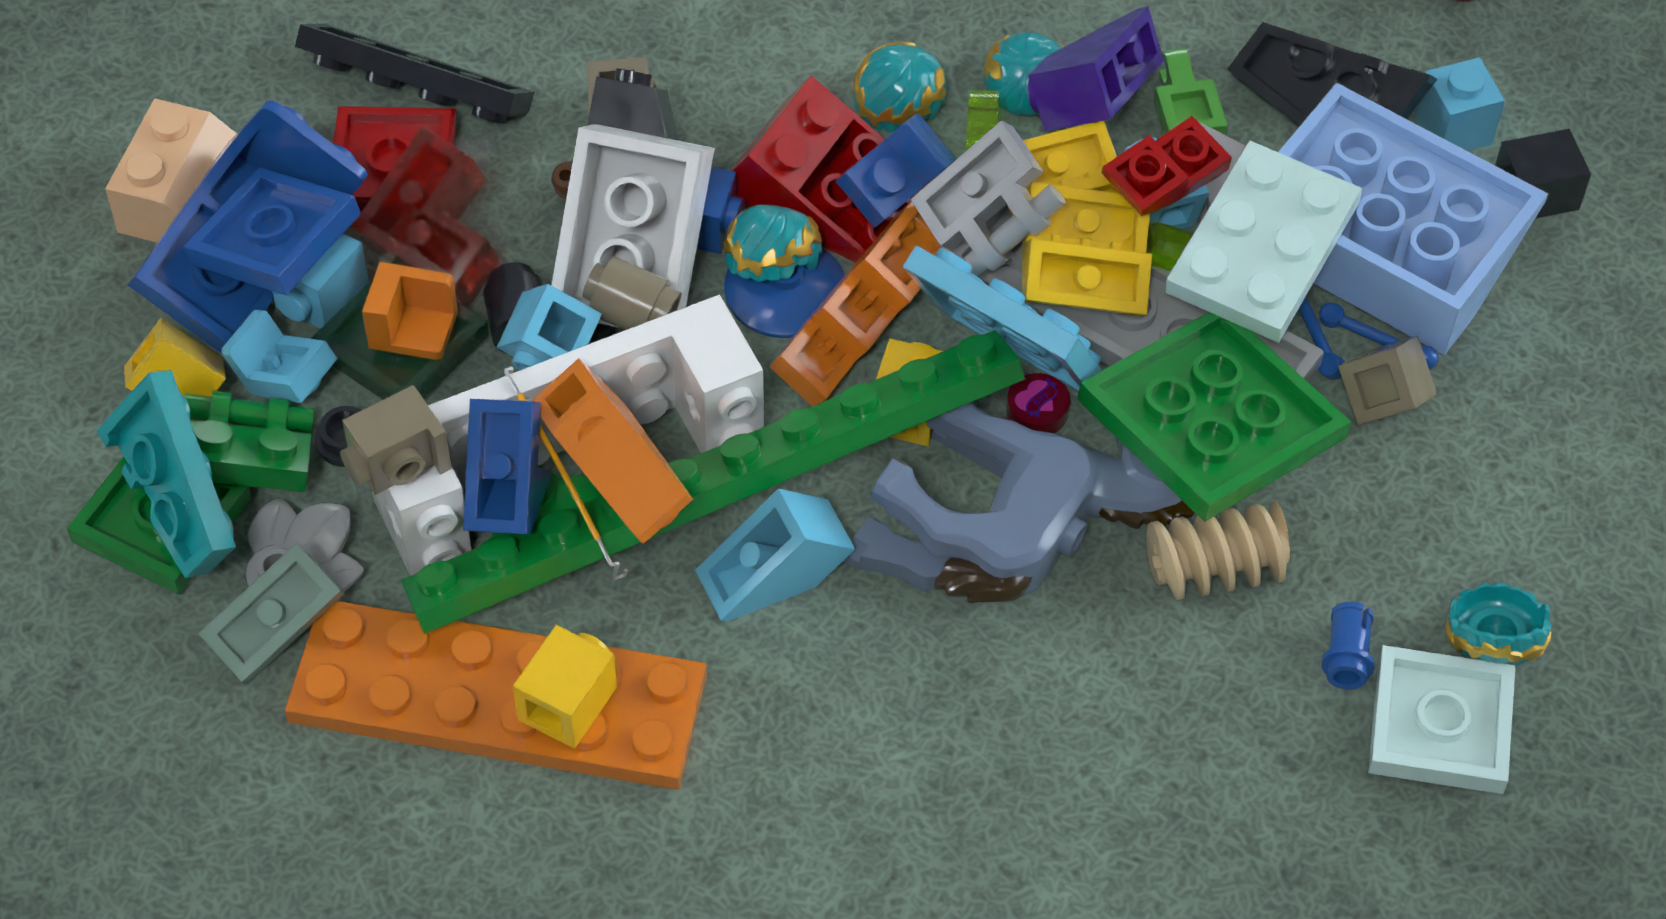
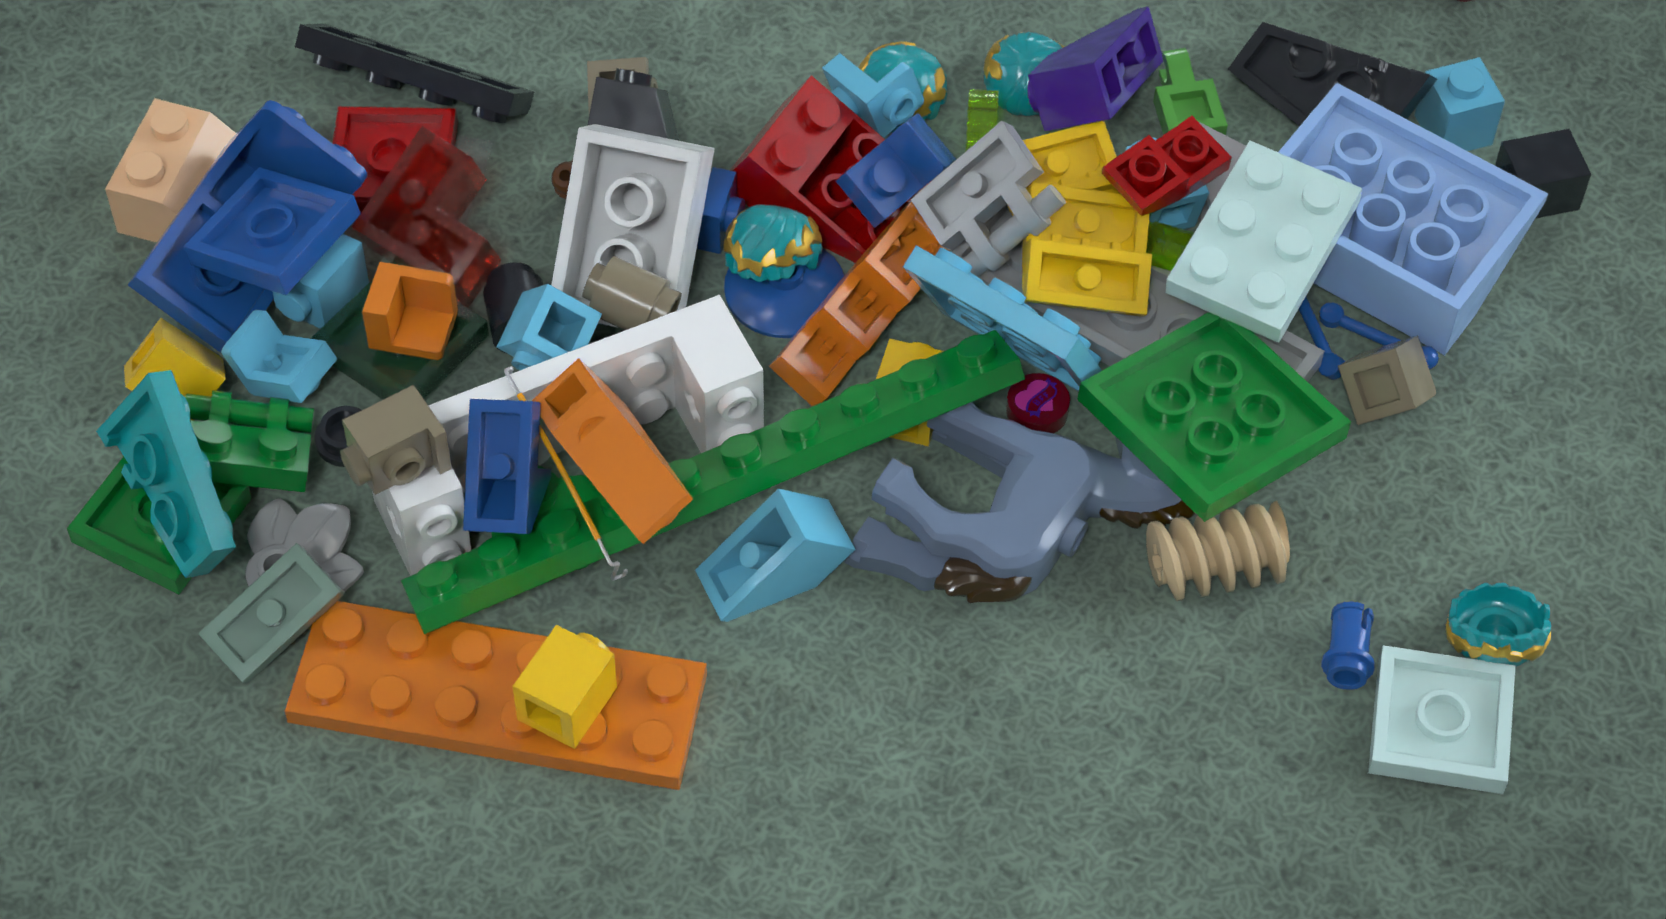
none -> medium azure bracket [822,53,924,138]

